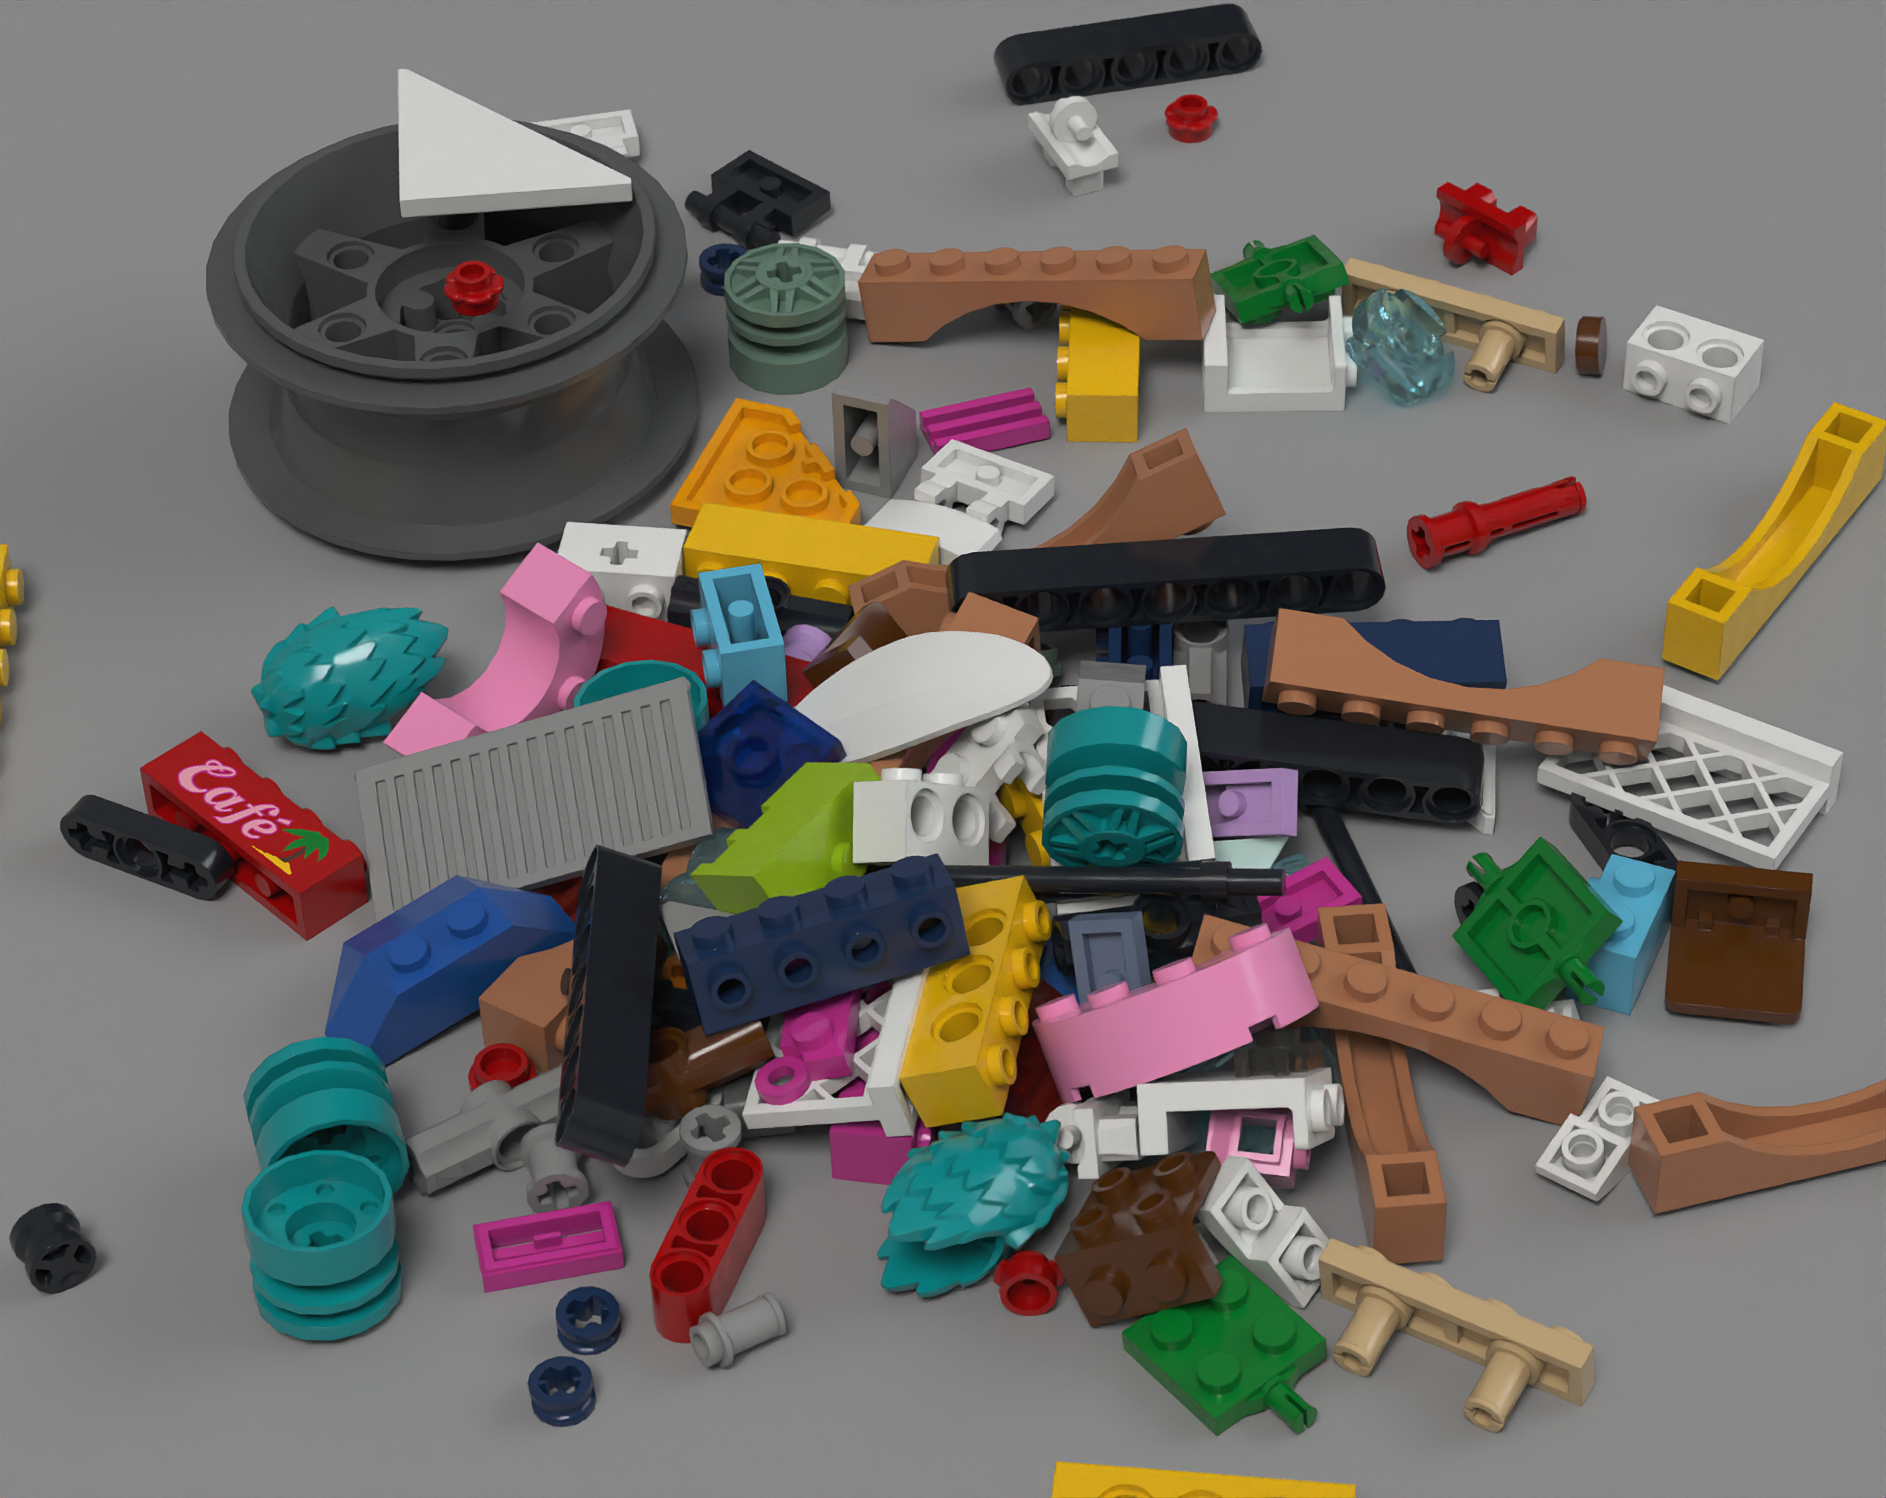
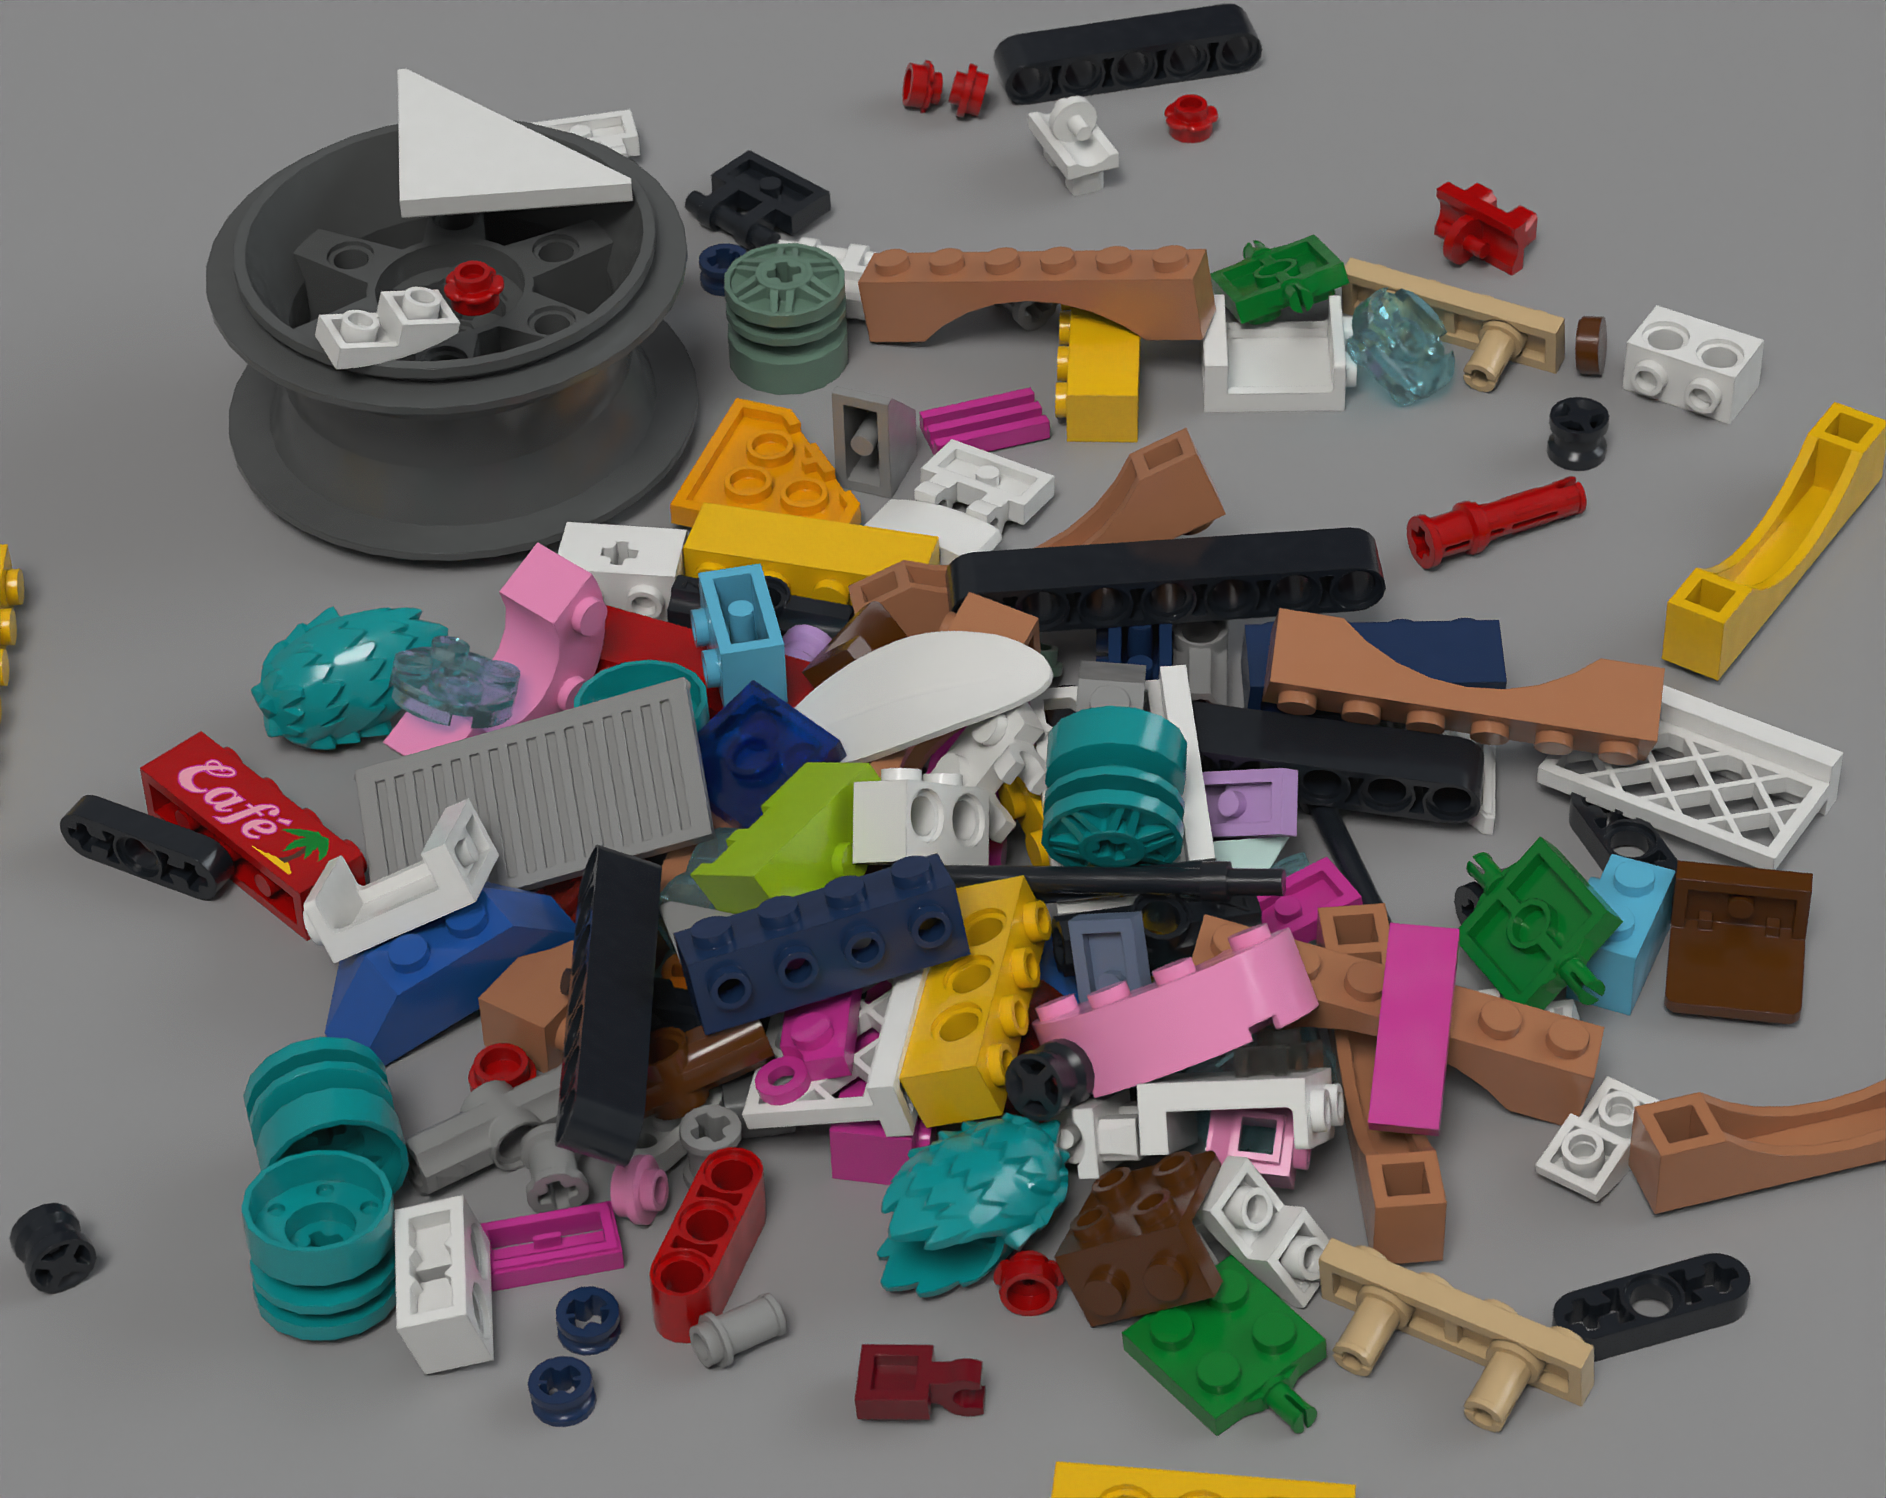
none -> white panel [303,798,499,963]
none -> white slope [315,287,460,369]
none -> clear light blue plate [389,636,520,728]
none -> white brick [395,1195,494,1375]
none -> bright pink plate [610,1154,669,1225]
none -> dark red plate [854,1344,986,1420]
none -> red plate [902,60,943,113]
none -> red plate [948,63,989,118]
none -> black wheel [1005,1038,1095,1121]
none -> dark pink tile [1368,923,1460,1136]
none -> black wheel [1547,397,1610,471]
none -> black beam [1552,1253,1750,1362]

